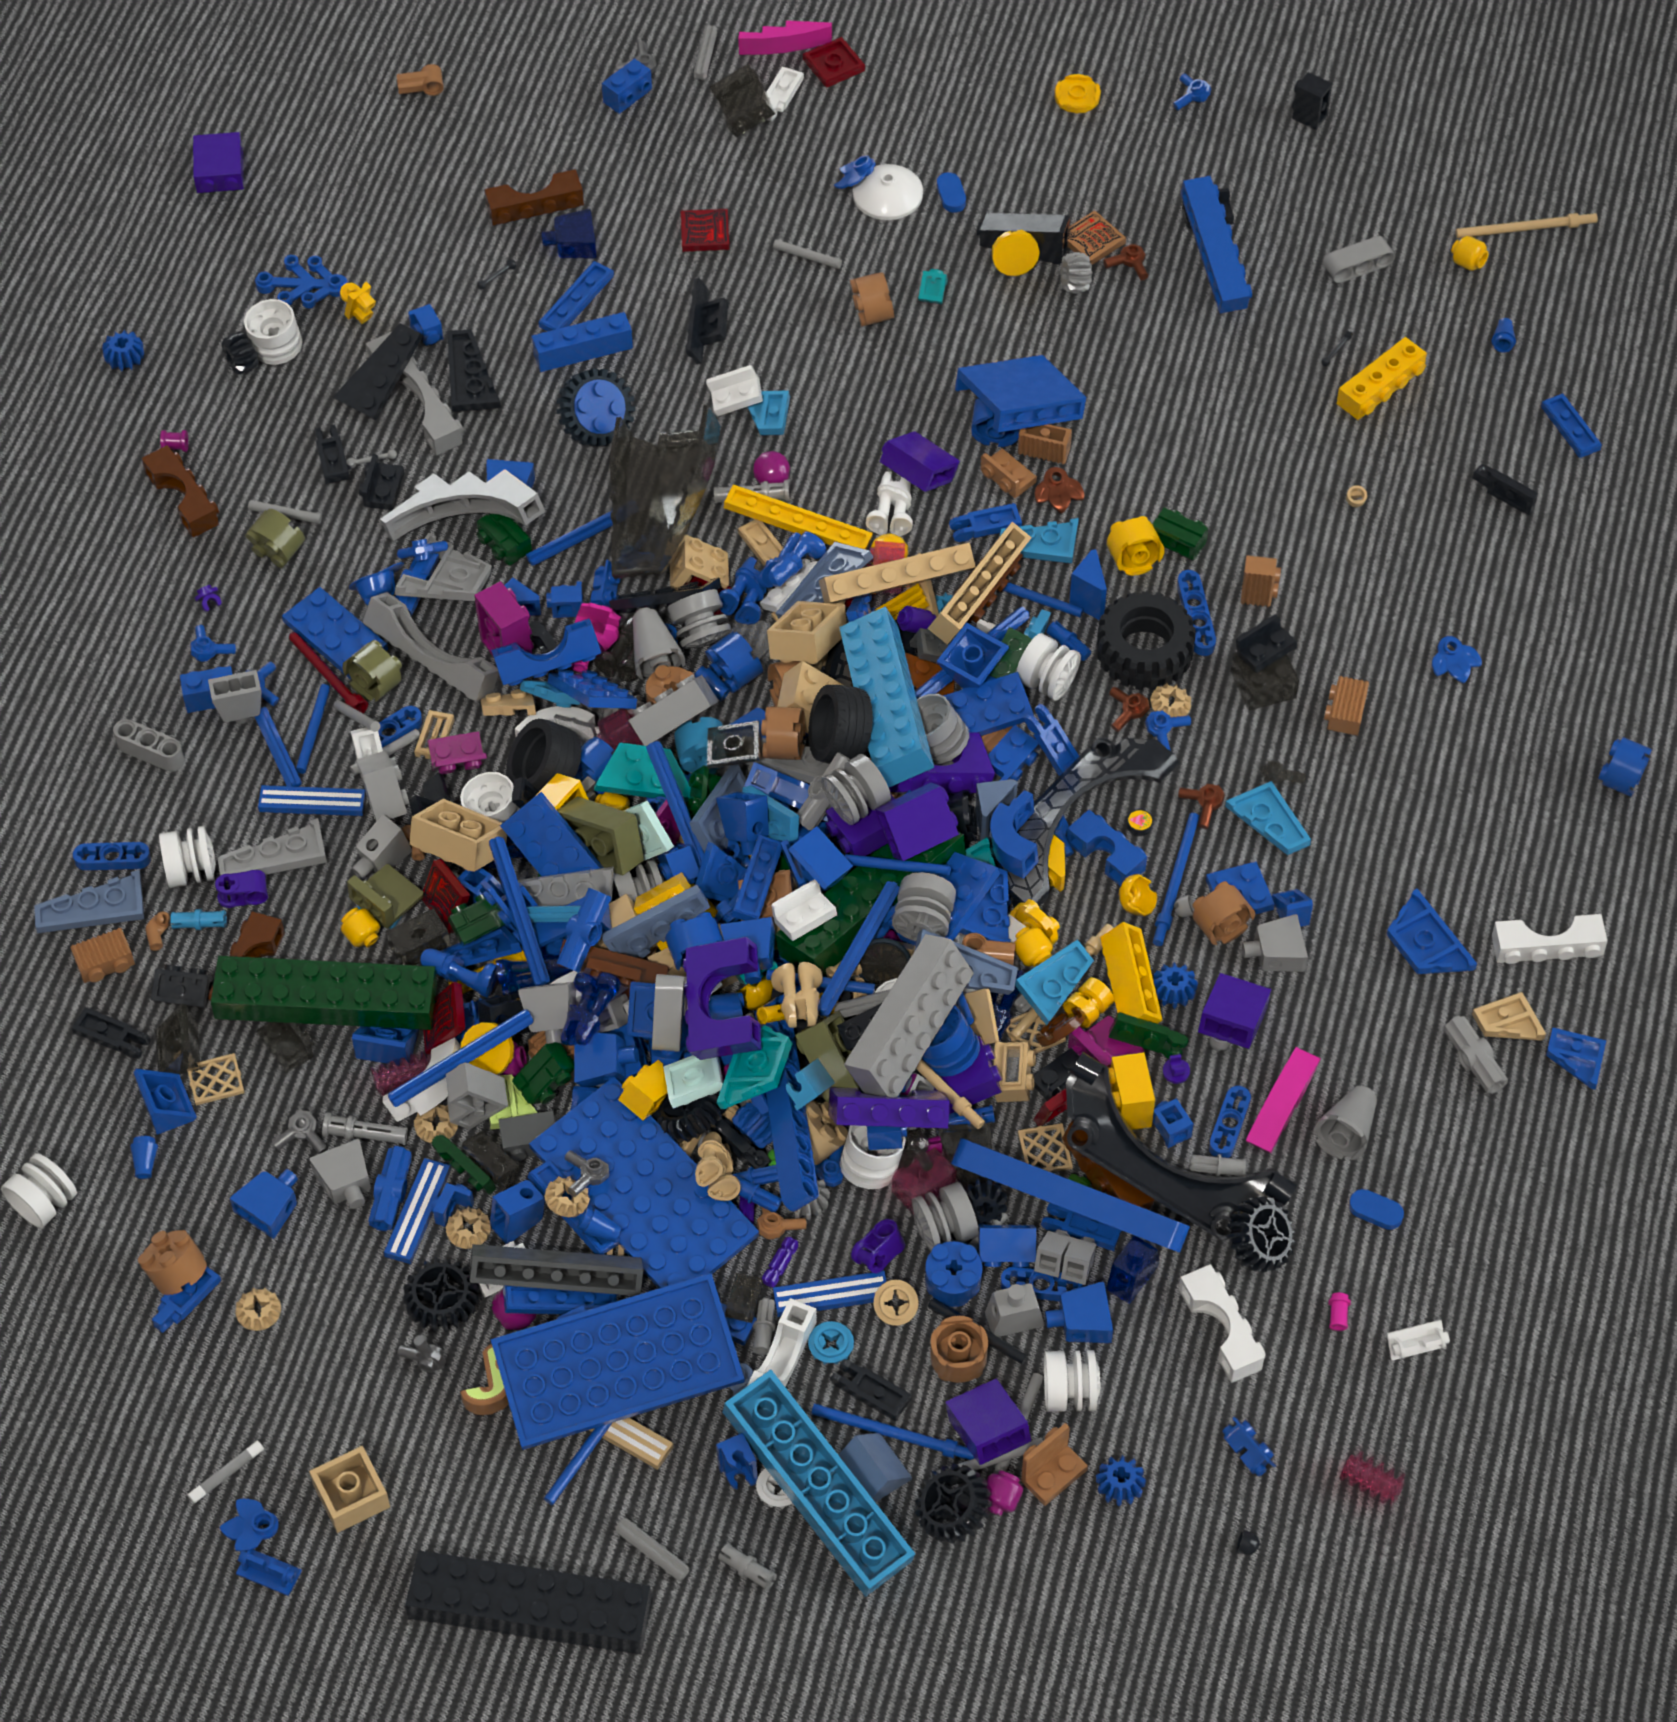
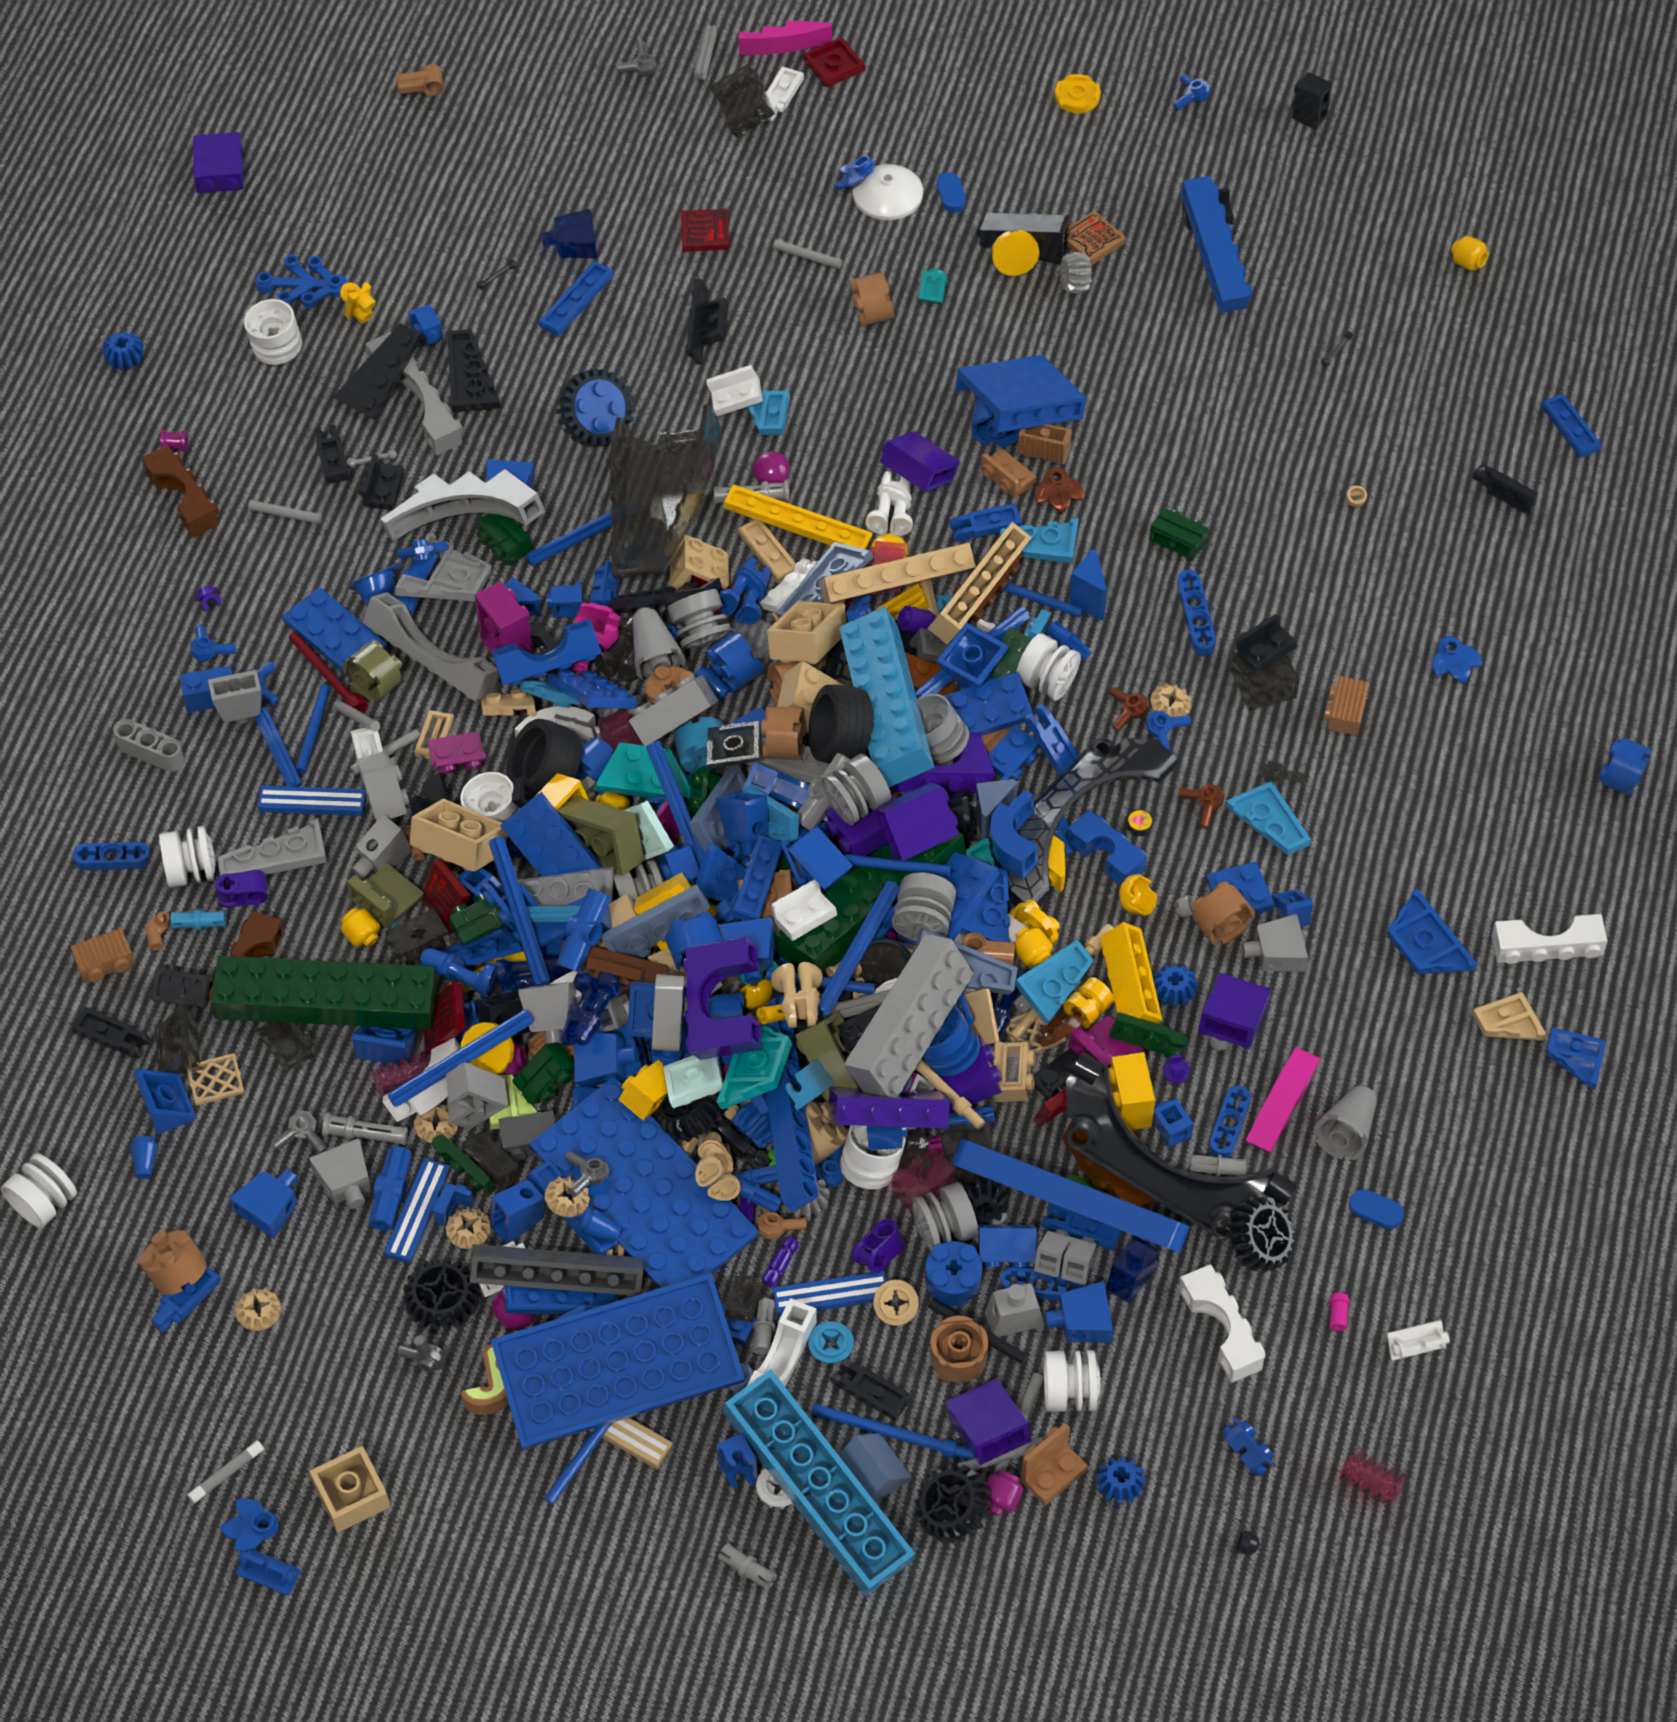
sand blue wing [34,869,144,933] -> none
black gear [221,331,259,374] -> none
olive brick [245,509,305,568] -> none
blue beam [378,706,422,748] -> none
black brick [405,1550,652,1655] -> none
reddish brown arch [484,169,584,225] -> none
blue brick [532,312,633,372] -> none
blue brick [602,58,652,114] -> none
light grey axle [616,1518,689,1581] -> none
blue piece [758,531,826,588] -> none
tan window [1018,1123,1073,1173] -> none
black tyre [1096,591,1195,690] -> none
copper piece [1103,244,1149,280] -> none
yellow brick [1107,516,1164,576] -> none
blue bar [1152,813,1199,946] -> none
medium nougat brick [1241,555,1281,607] -> none
light grey beam [1323,236,1395,283] -> none
yellow brick [1336,337,1427,420] -> none
light grey piece [1444,1015,1508,1094] -> none
tan bar [1456,213,1598,238] -> none
blue cone [1491,318,1516,353] -> none

